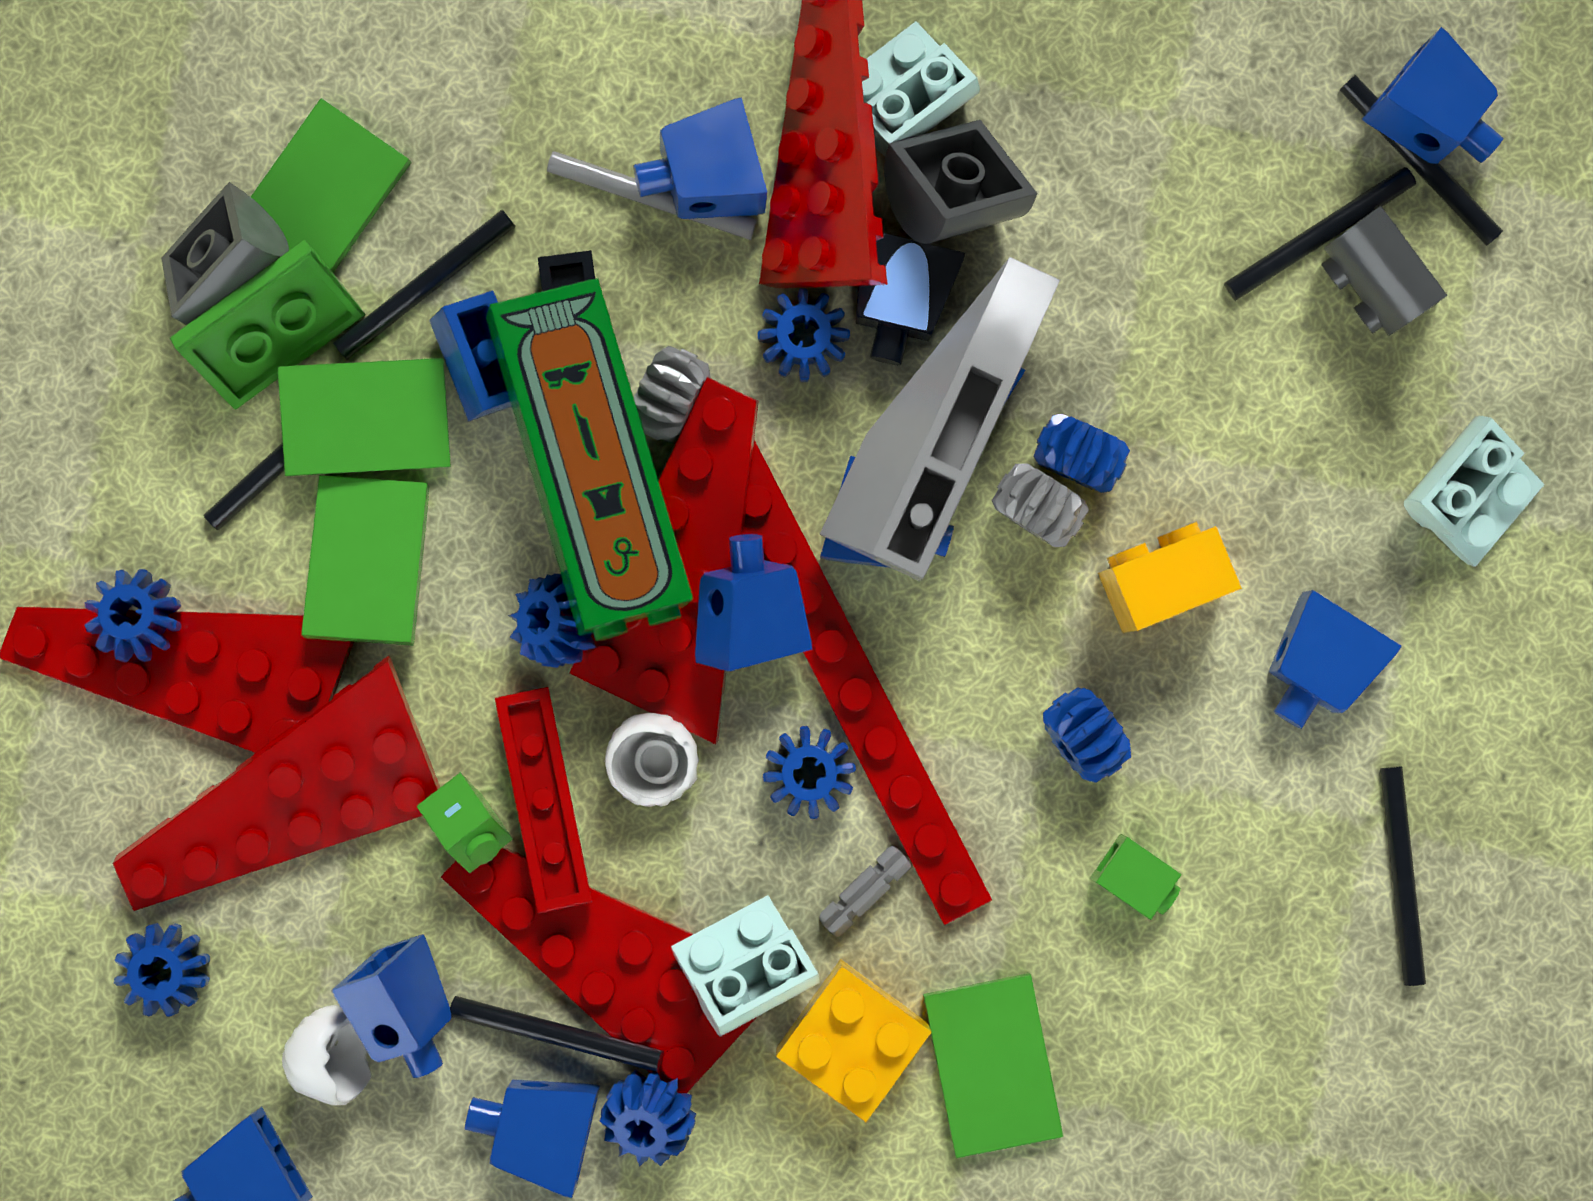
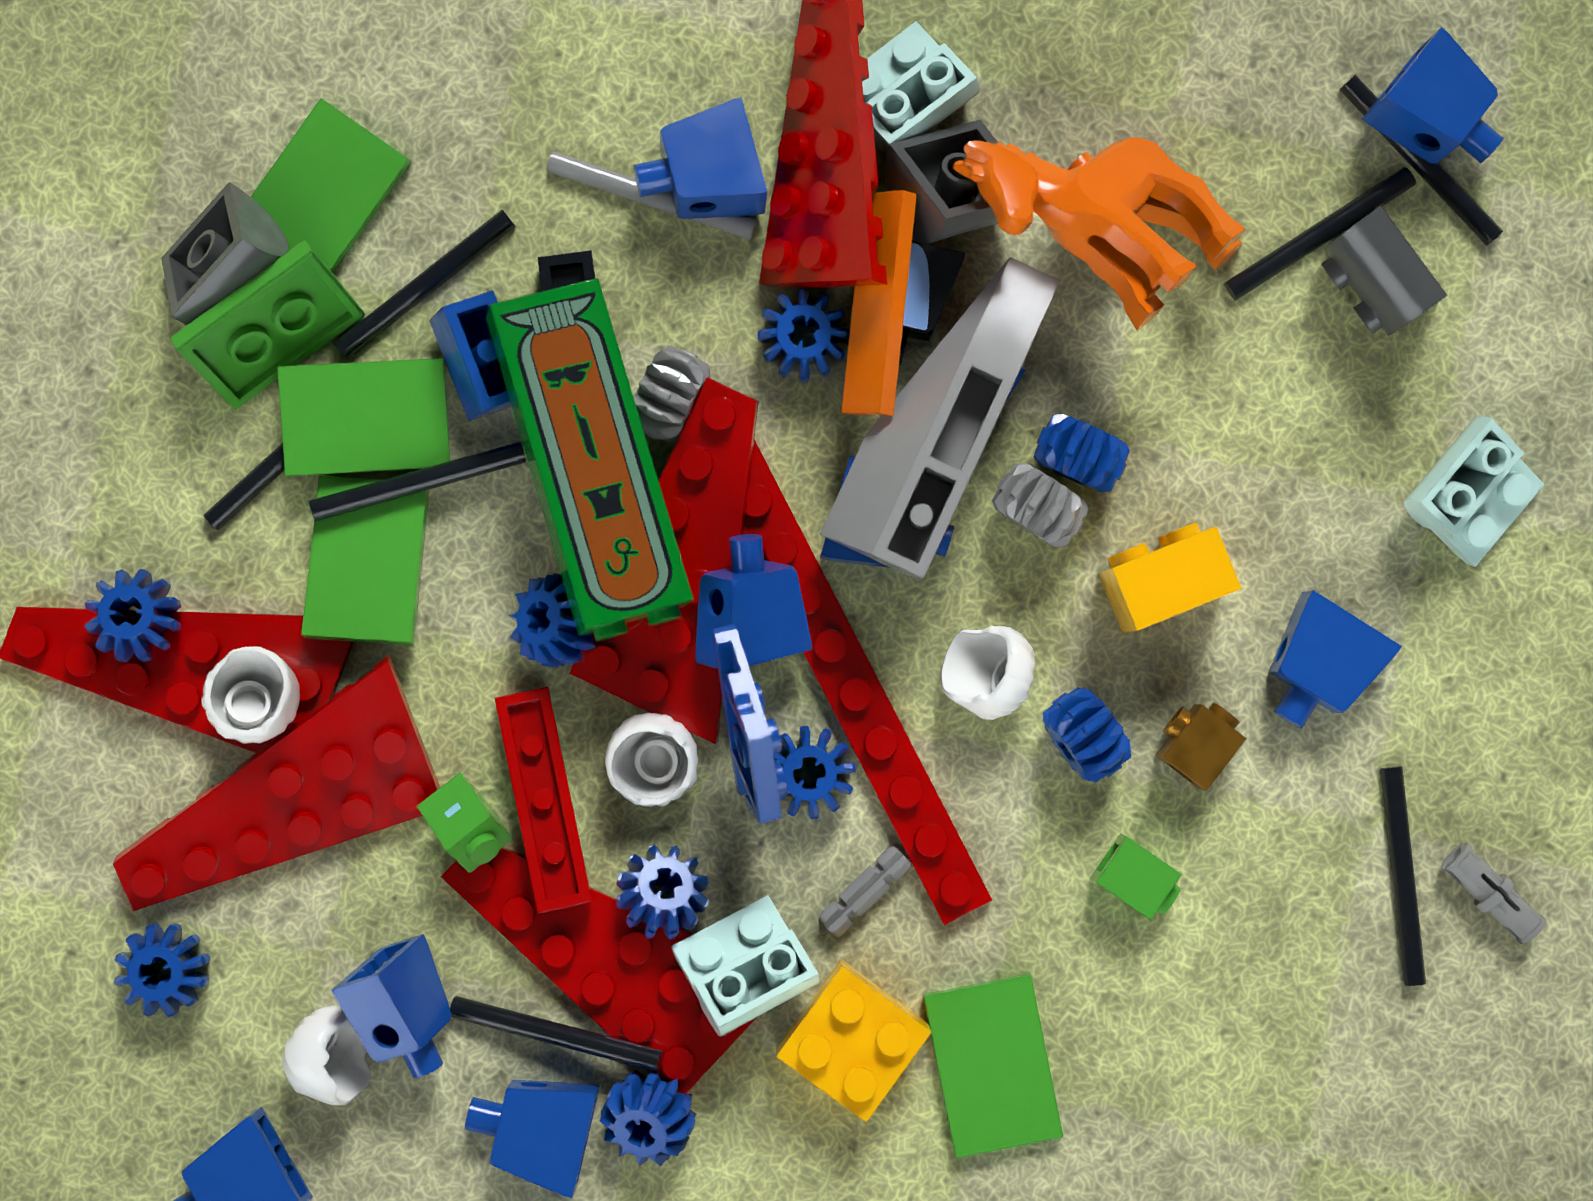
none -> white hair [201,646,300,744]
none -> black bar [309,441,527,522]
none -> blue gear [616,844,709,940]
none -> blue wing [712,624,787,824]
none -> orange tile [841,190,917,416]
none -> white hair [940,626,1035,720]
none -> orange animal [953,137,1245,331]
none -> pearl gold brick [1155,702,1247,791]
none -> light grey pin [1441,843,1546,944]

